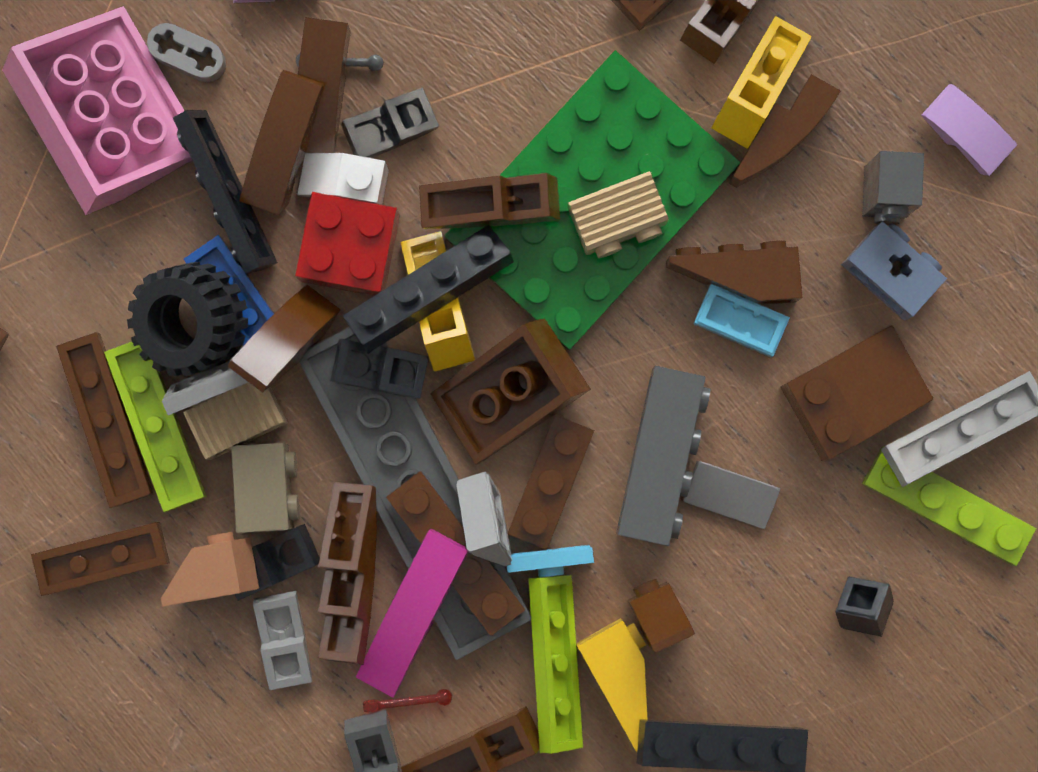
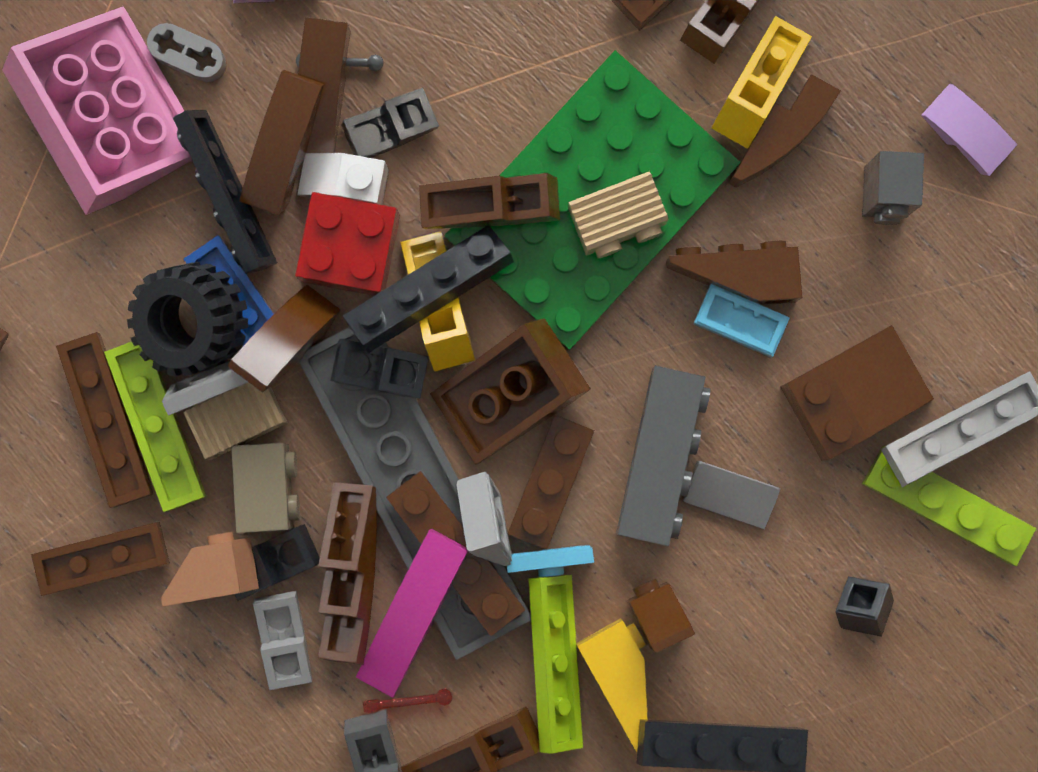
sand blue brick [841,221,947,321] -> none

